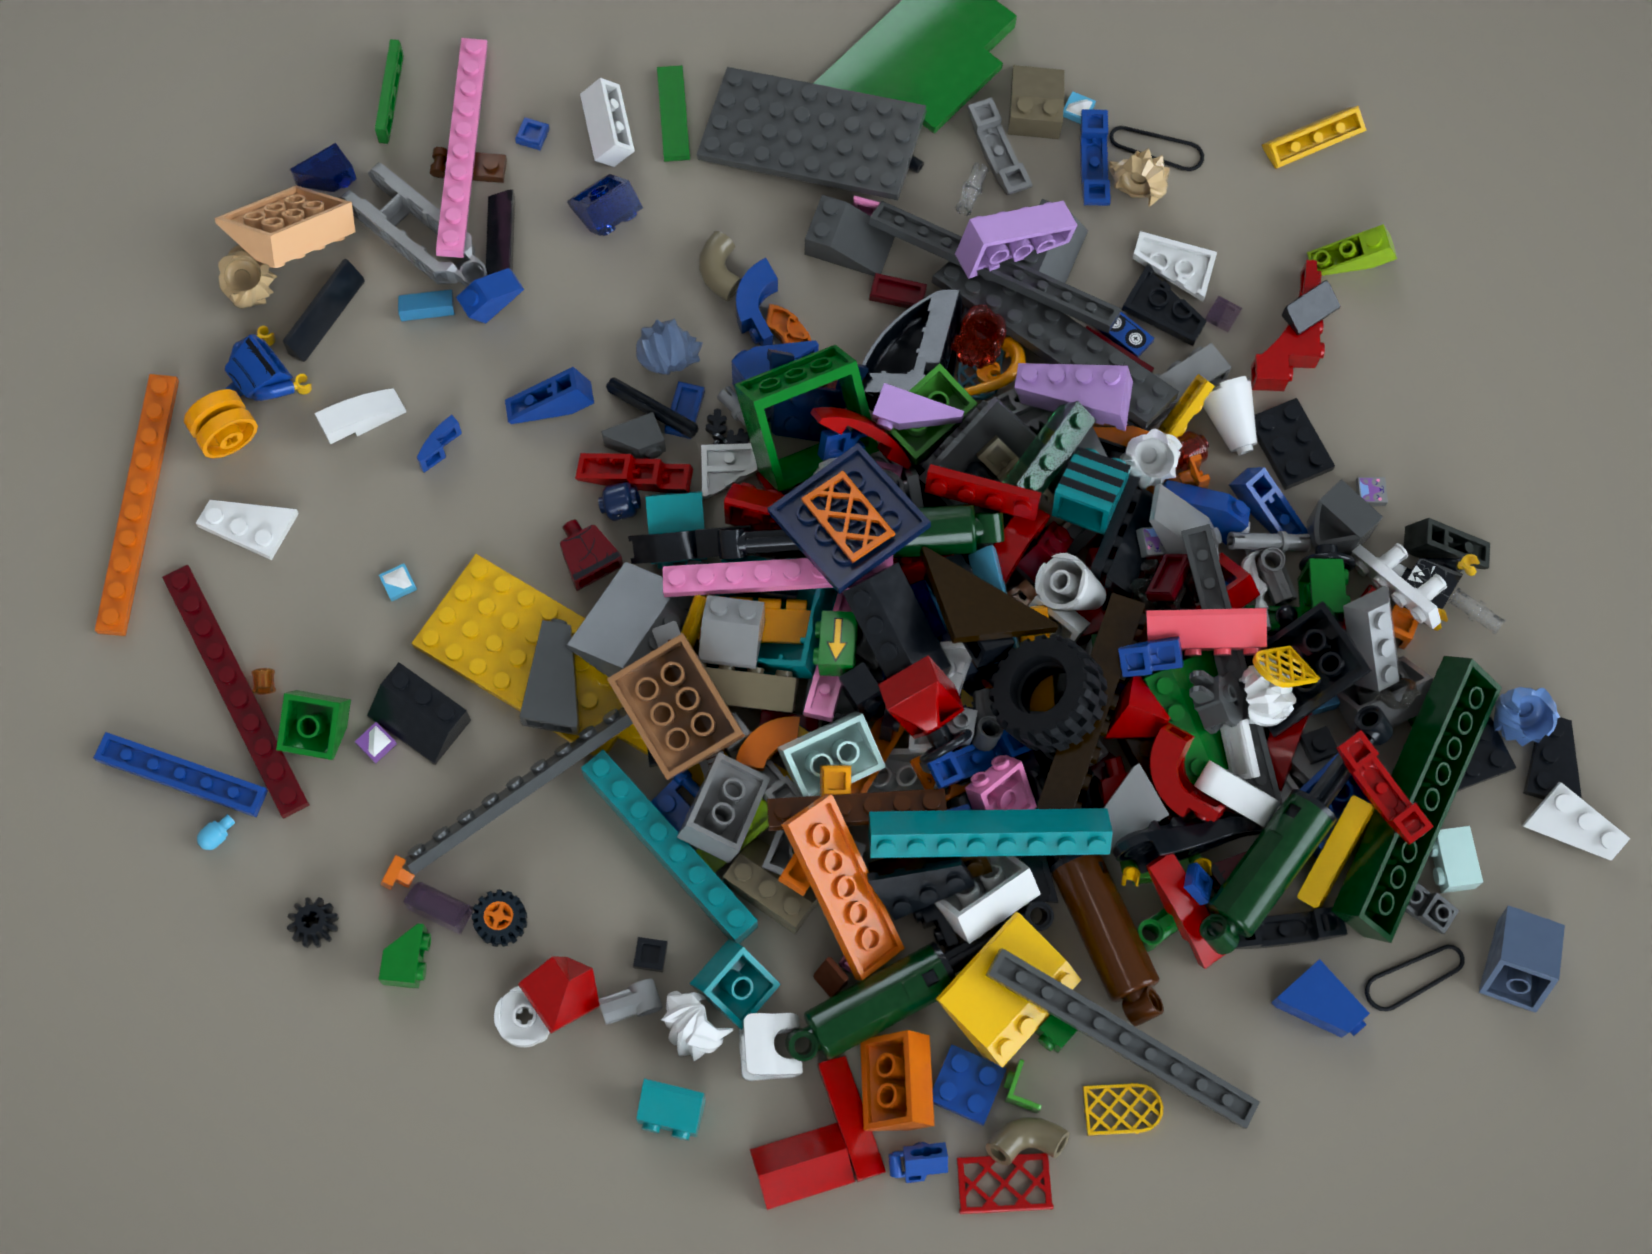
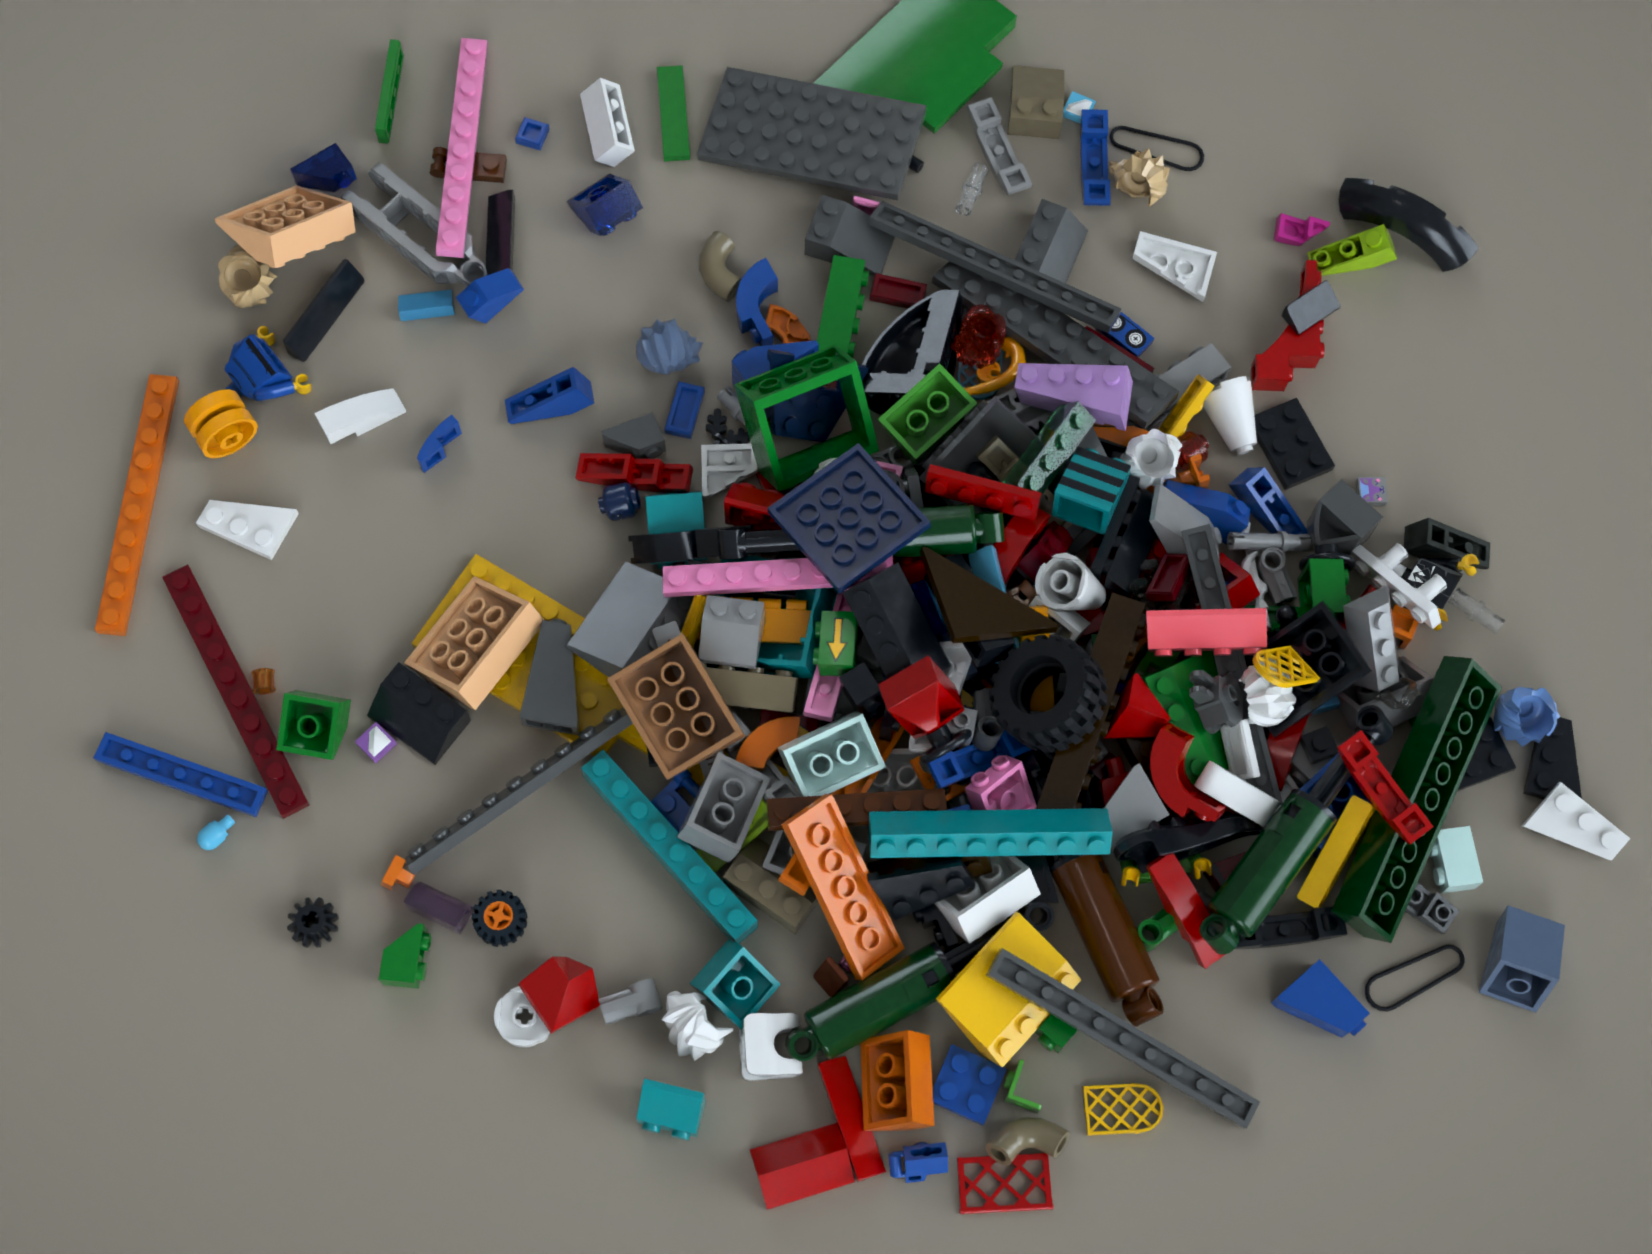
tile [379,563,417,602] -> none
dark red torso [560,519,623,591] -> none
black axle [606,377,699,438] -> none
black plate [633,937,668,972] -> none
orange window [801,471,895,563] -> none
red slope [810,407,911,469] -> none
blue plate [818,427,867,461] -> none
light orange tile [820,765,851,796] -> none
lavender slope [872,383,964,431] -> none
lavender wedge [955,201,1077,279] -> none
blue slope [1118,637,1184,677] -> none
black wing [1122,264,1207,346] -> none
light grey tile [1136,527,1168,558] -> none
blue tile [1184,862,1213,905] -> none
clear purple tile [1205,296,1242,332] -> none
yellow slope [1262,106,1366,169] -> none
none -> light nougat slope [404,576,544,710]
none -> green brick [817,255,869,358]
none -> dark pink slope [1274,213,1330,246]
none -> black brick [1339,178,1479,272]

